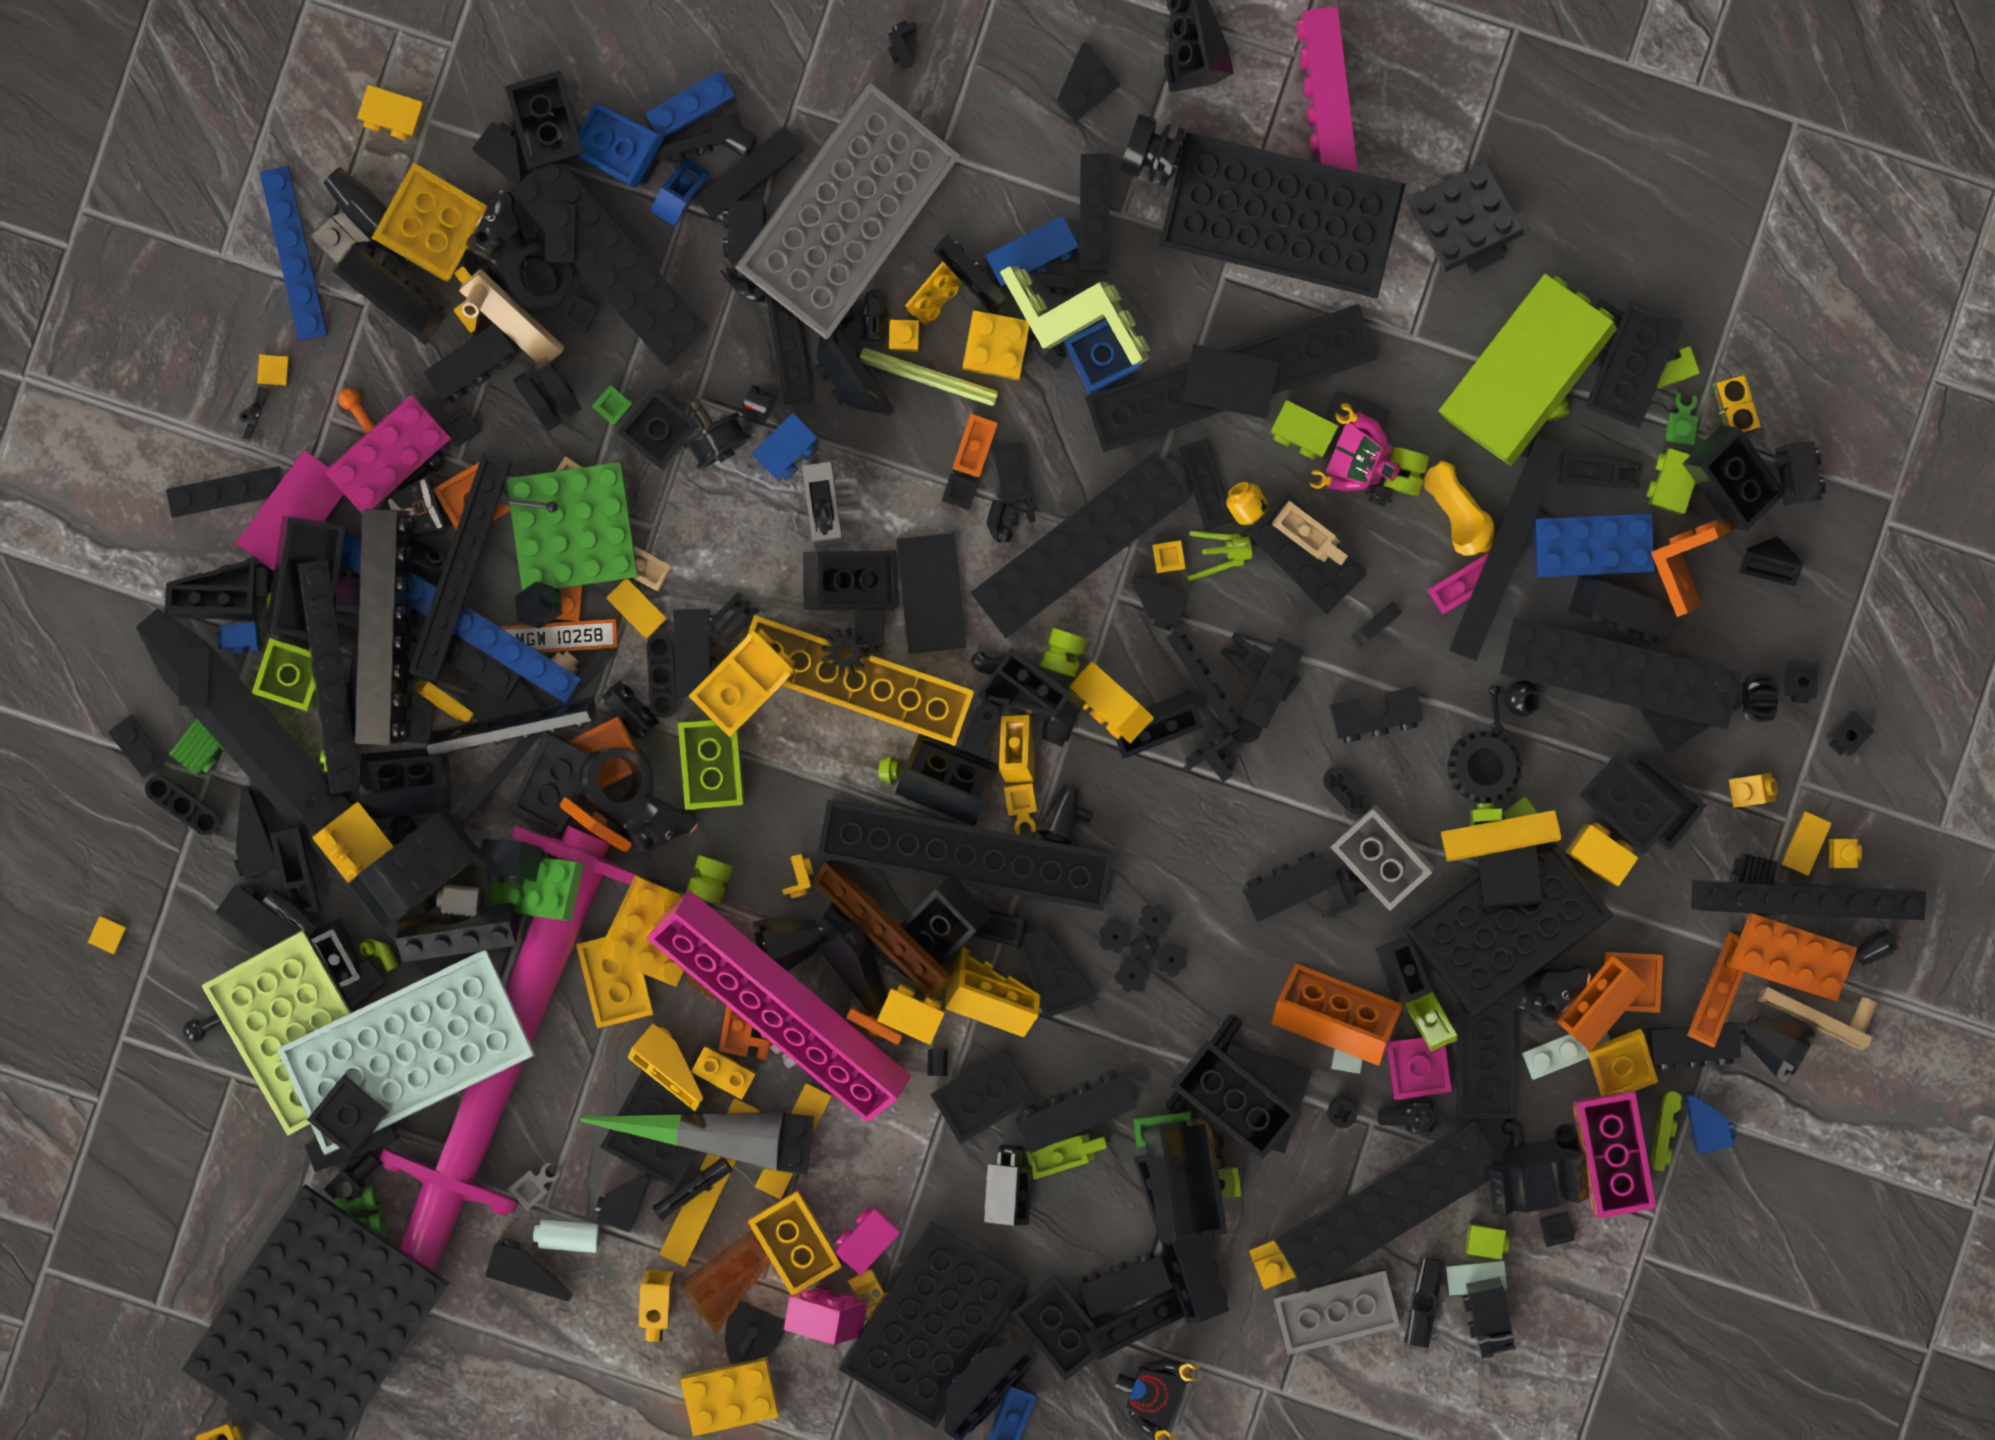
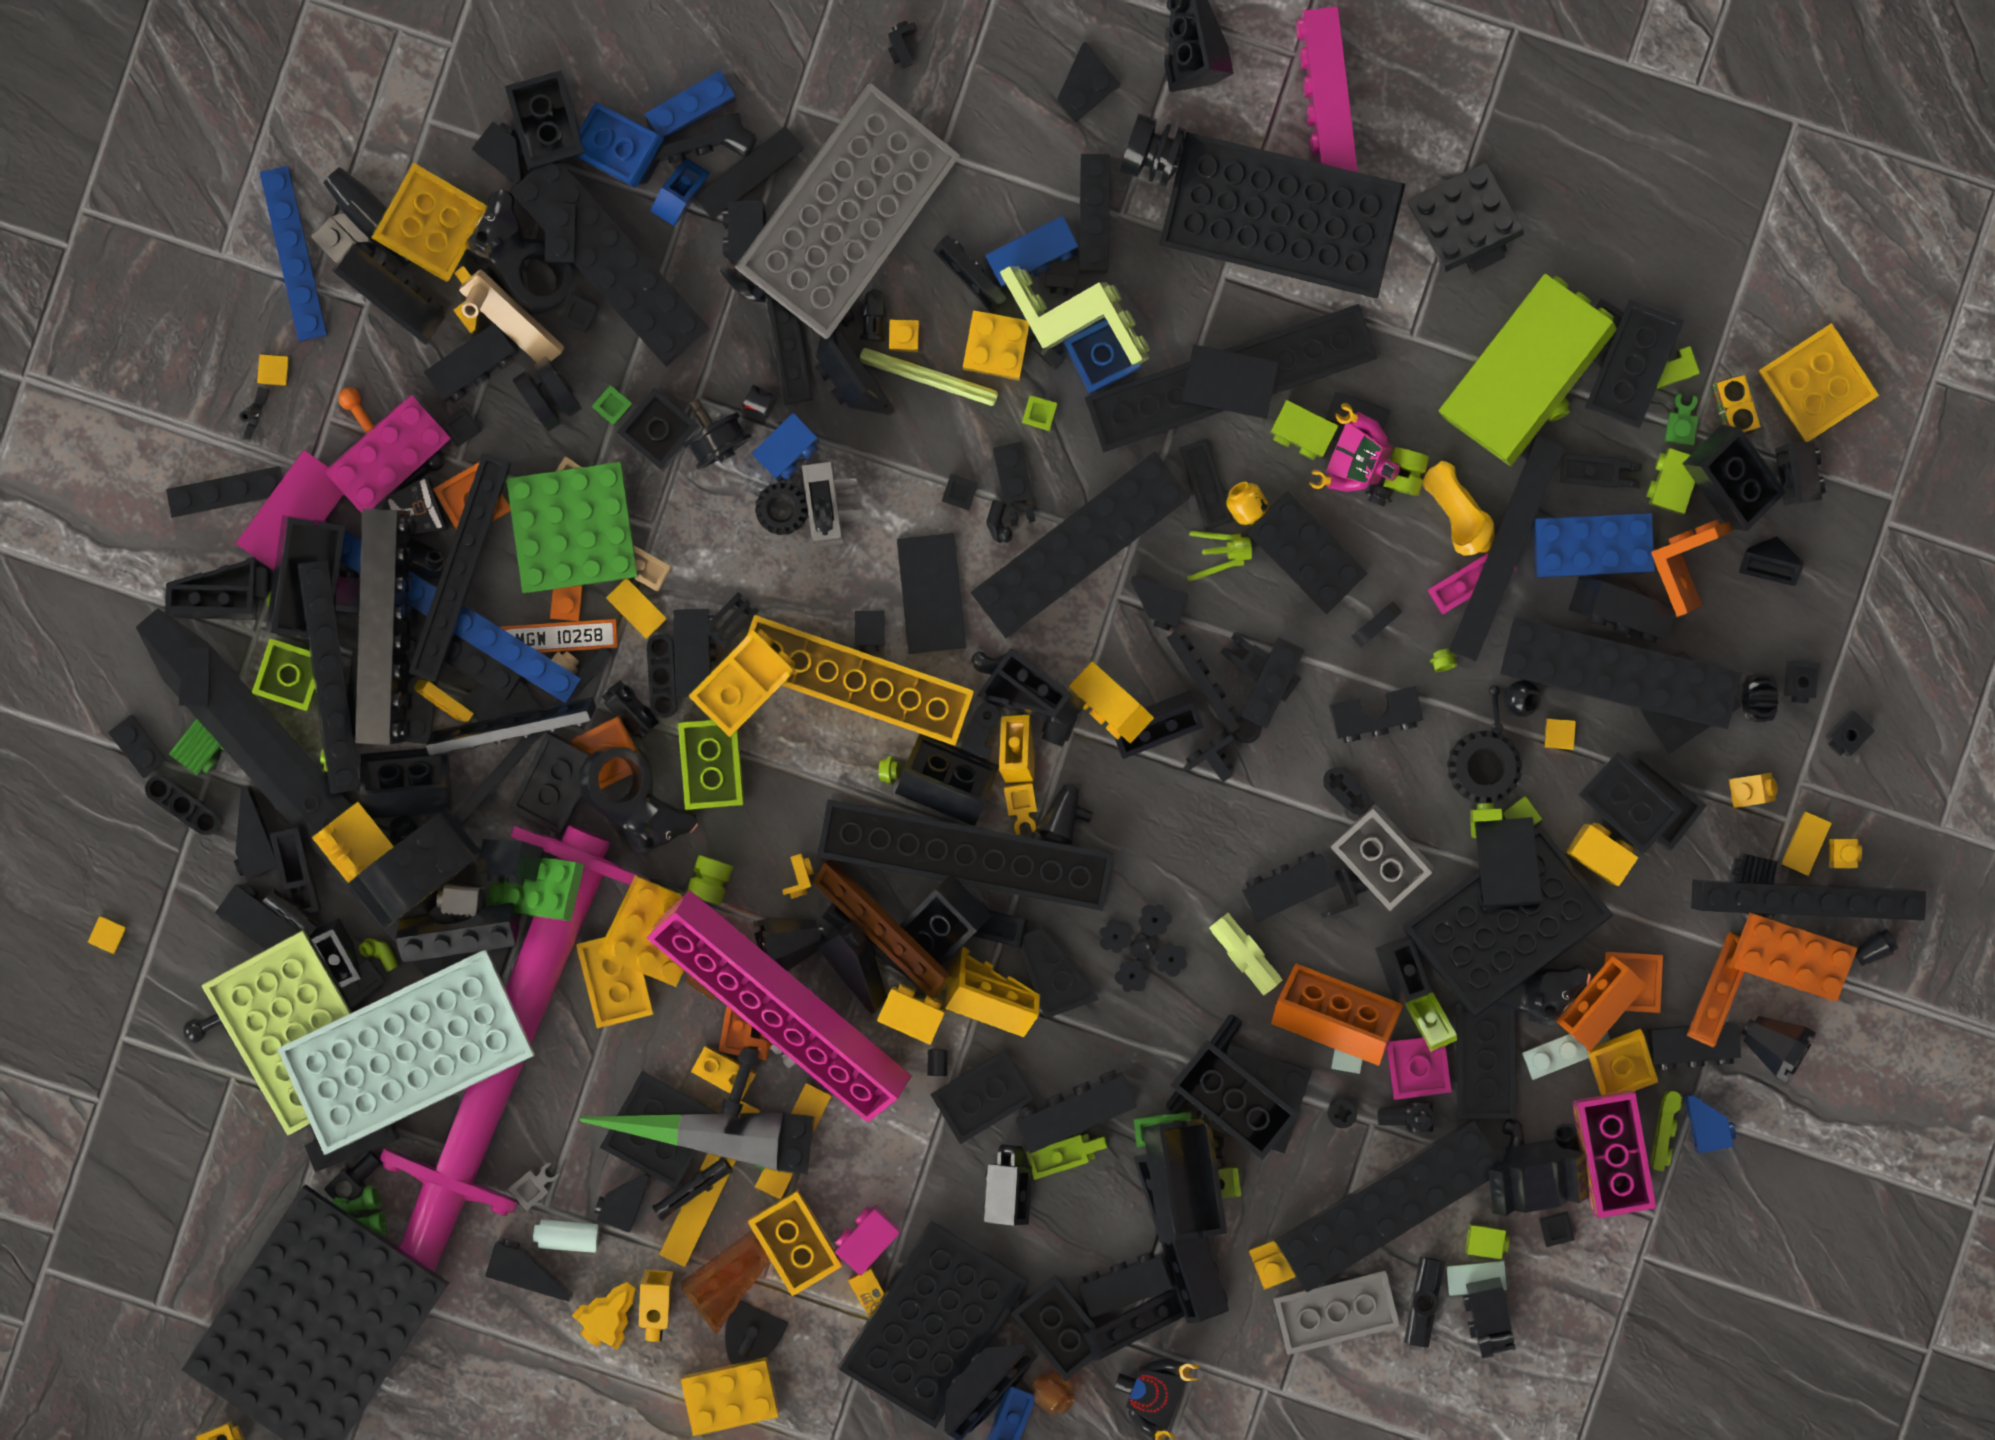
blue brick [216,622,262,654] -> none
black tile [307,1075,390,1157] -> none
yellow brick [357,85,426,141] -> none
black hinge [498,494,558,513] -> none
black brick [515,581,562,629] -> none
orange plate [560,797,632,852] -> none
yellow slope [627,1024,703,1111] -> none
dark pink brick [784,1285,867,1345] -> none
black slope [803,550,897,610] -> none
black gear [821,628,870,677] -> none
orange plate [846,1006,904,1045] -> none
yellow hinge [905,261,962,327] -> none
orange plate [952,414,998,478] -> none
lime wheel [1040,628,1088,678] -> none
yellow plate [1152,540,1186,574] -> none
tan hinge [1272,501,1348,565] -> none
yellow tile [1441,810,1561,862] -> none
tan piece [1757,987,1878,1050] -> none
none -> yellow rock [572,1281,636,1350]
none -> black bar [721,1046,760,1118]
none -> black tyre [755,482,808,535]
none -> lime plate [1022,395,1058,432]
none -> clear orange head [1032,1372,1076,1416]
none -> yellowish green piece [1209,913,1283,996]
none -> lime plate [1430,649,1458,672]
none -> yellow tile [1544,719,1576,750]
none -> yellow plate [1758,323,1879,442]

